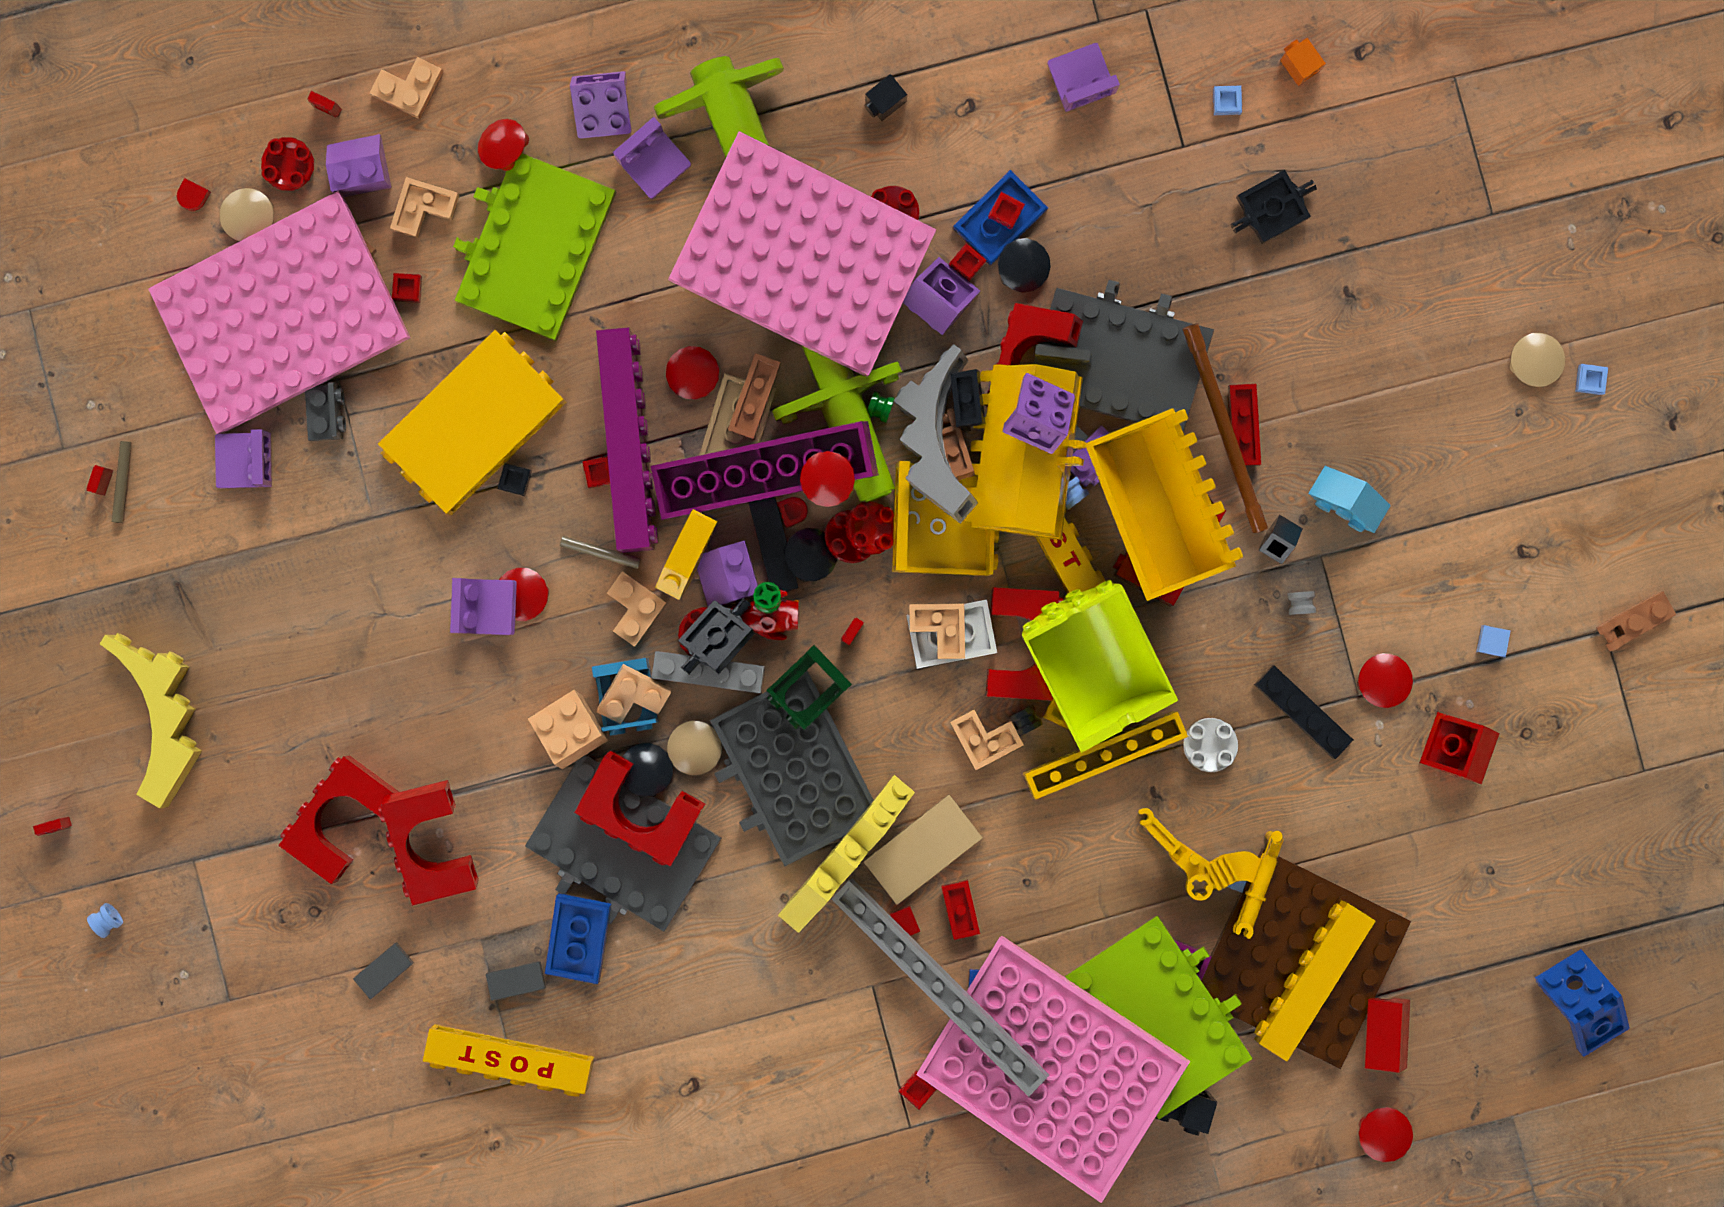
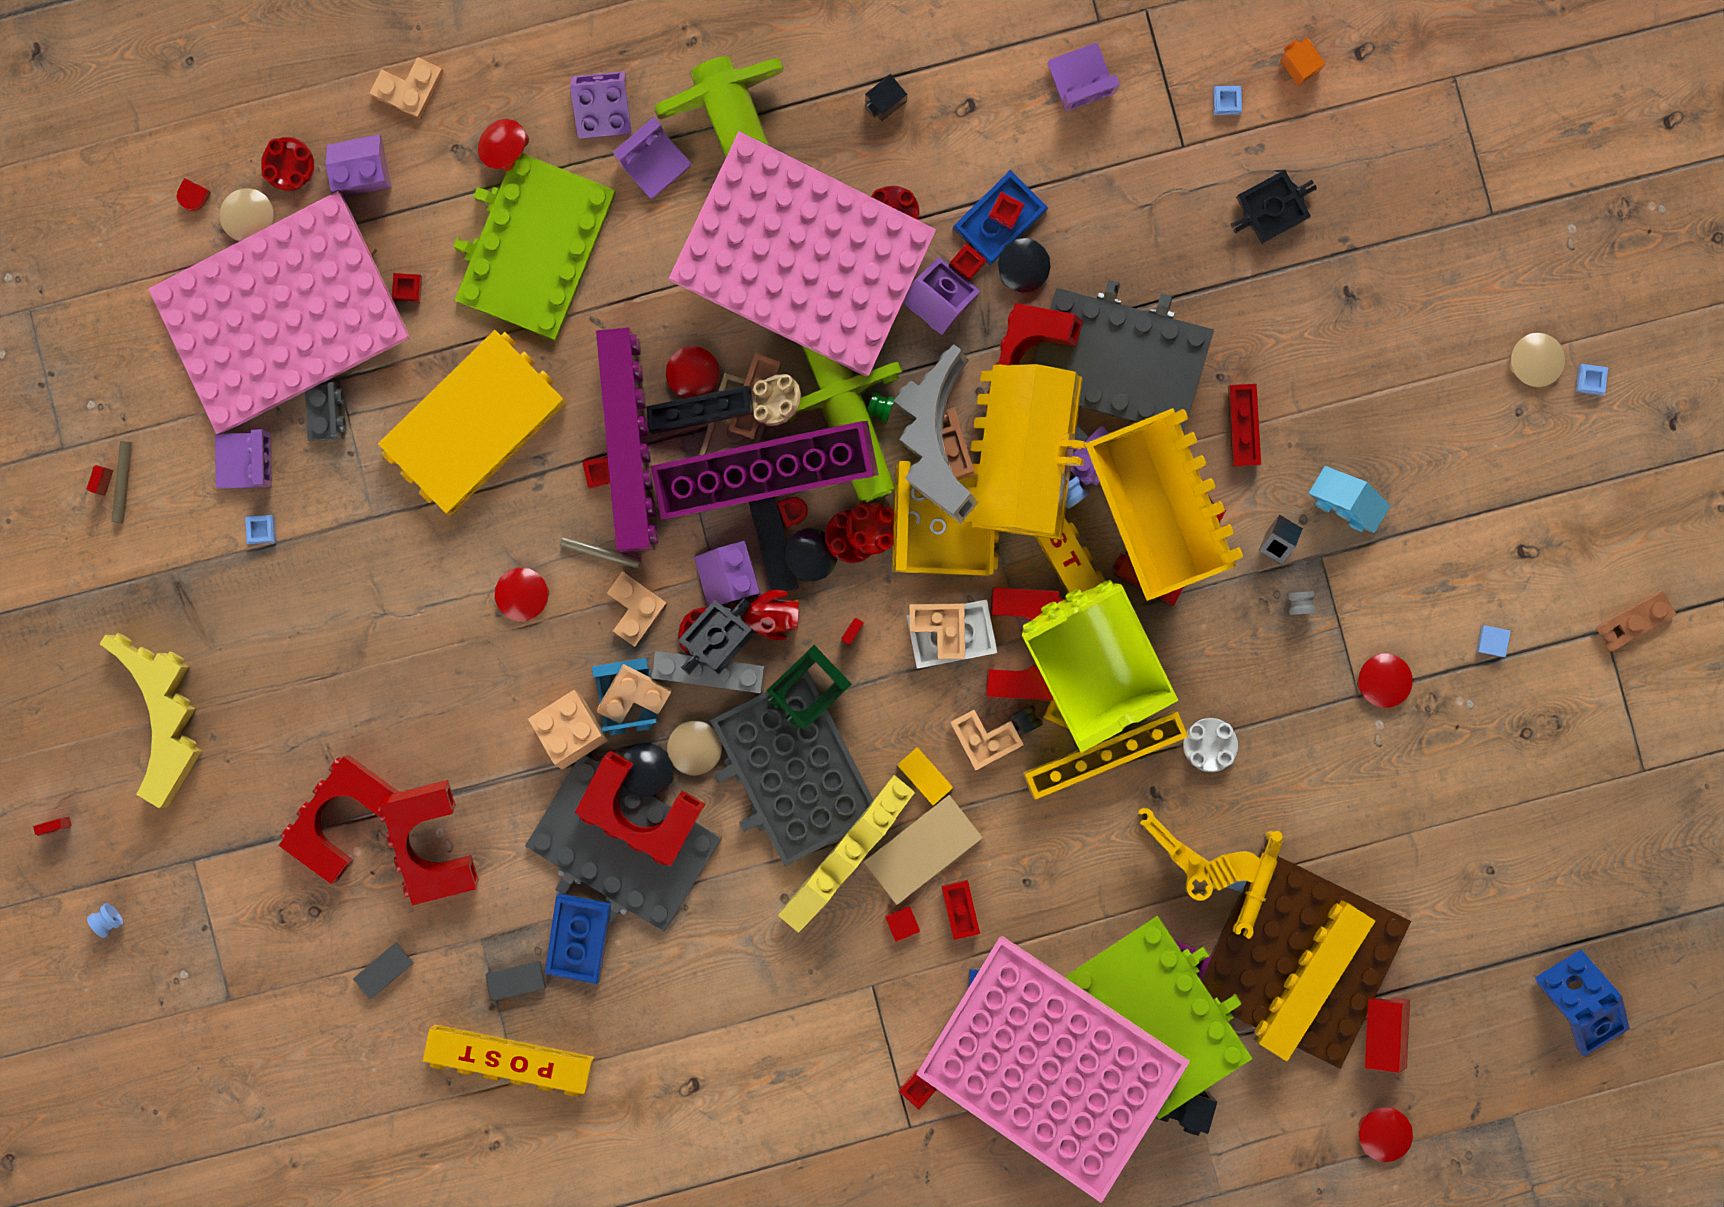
red tile [307,91,342,118] -> none
light nougat plate [390,177,460,238] -> none
medium lavender bracket [450,578,517,635] -> none
black tile [497,463,532,497] -> none
yellow slope [655,509,717,600] -> none
green wheel [753,582,781,614] -> none
red dish [800,451,855,507] -> none
light grey plate [832,878,1049,1097] -> none
black panel [950,369,986,432] -> none
medium lavender bracket [1002,373,1075,454] -> none
dark grey tile [1035,344,1092,366] -> none
dark orange piece [1182,323,1268,533] -> none
black plate [1254,665,1354,759] -> none
red slope [1419,712,1500,785] -> none
none -> light blue tile [245,515,276,544]
none -> black tile [646,386,754,434]
none -> tan dish [753,374,801,426]
none -> yellow tile [897,747,953,805]

